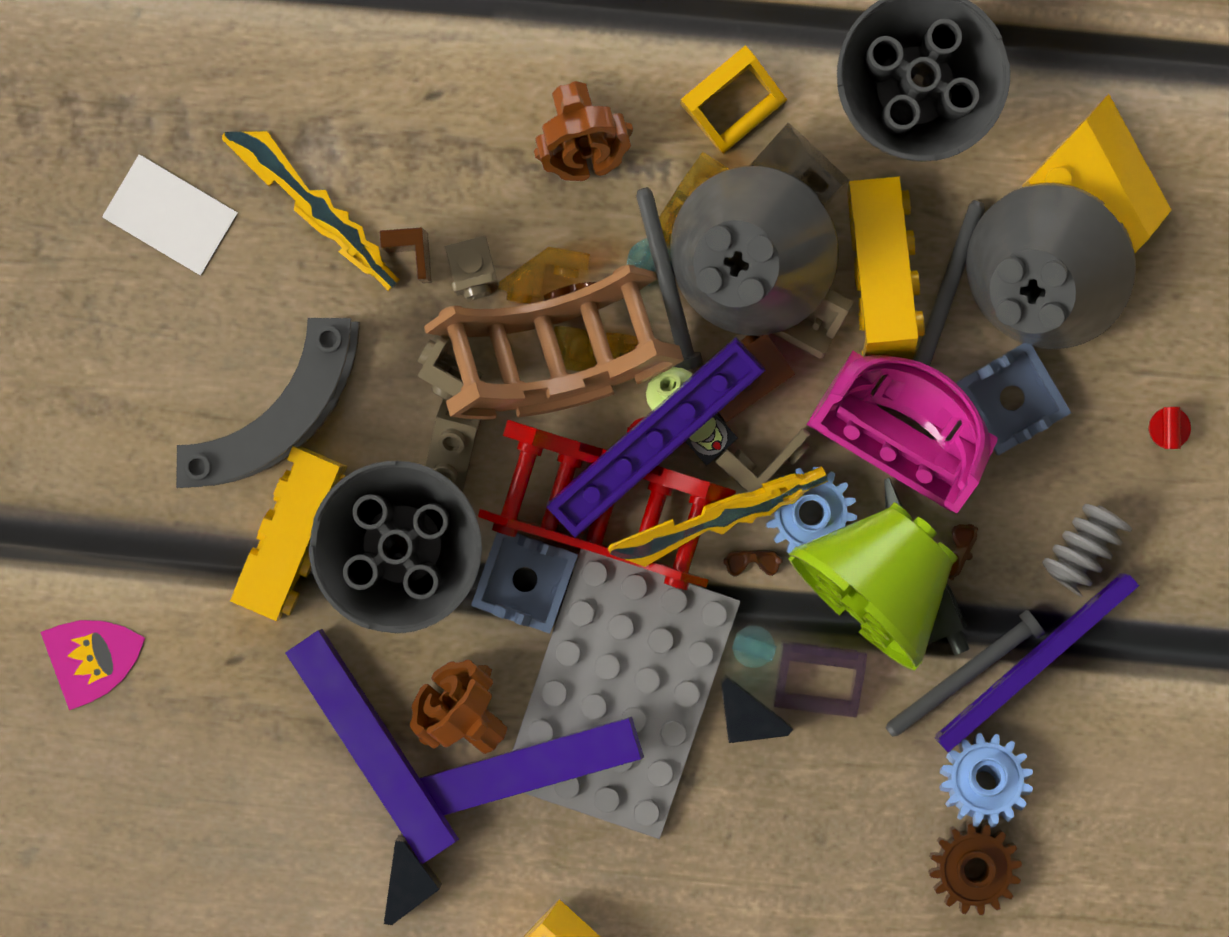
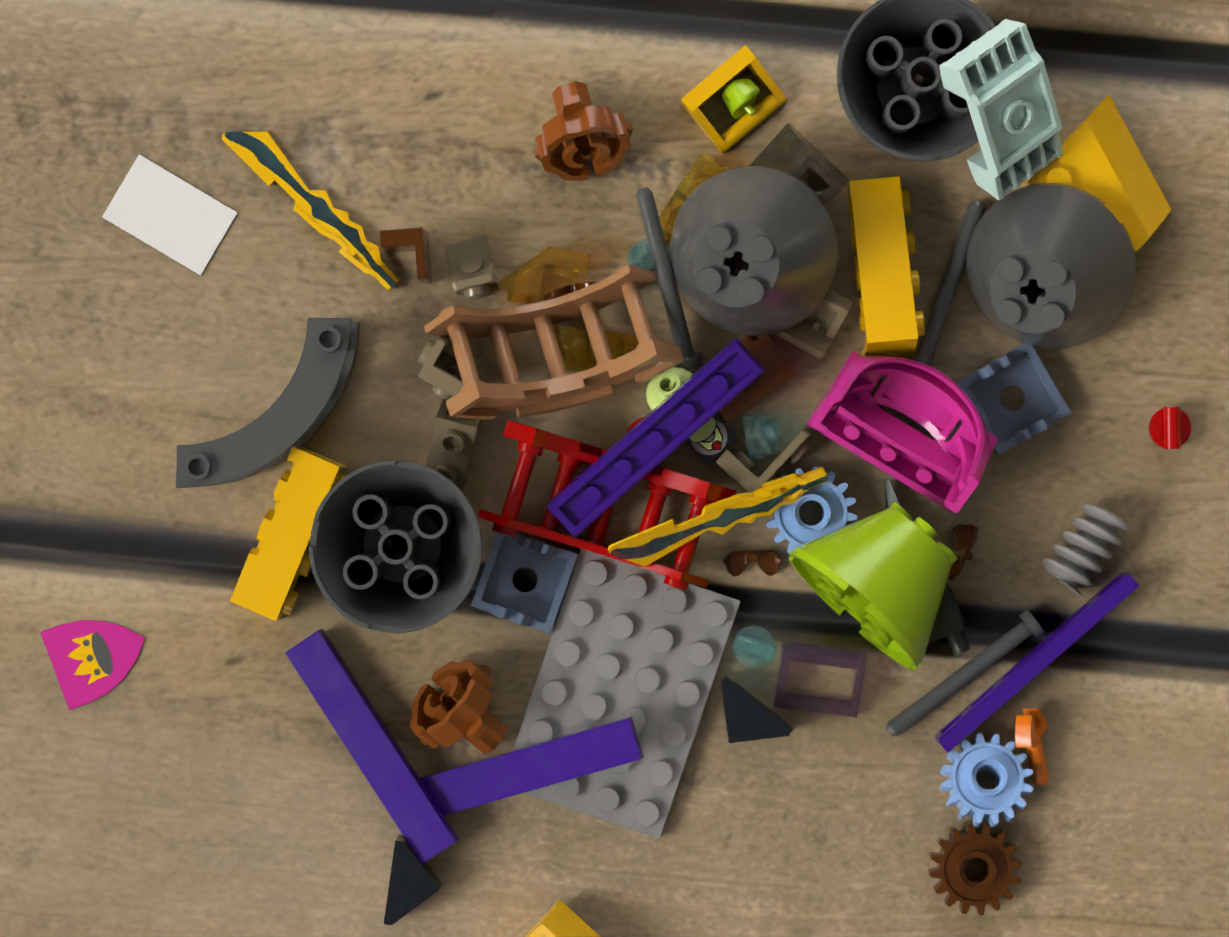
none -> lime piece [722,79,760,119]
none -> clear light blue plate [742,413,782,460]
none -> light aqua plate [939,19,1063,201]
none -> orange bar [1015,708,1049,786]

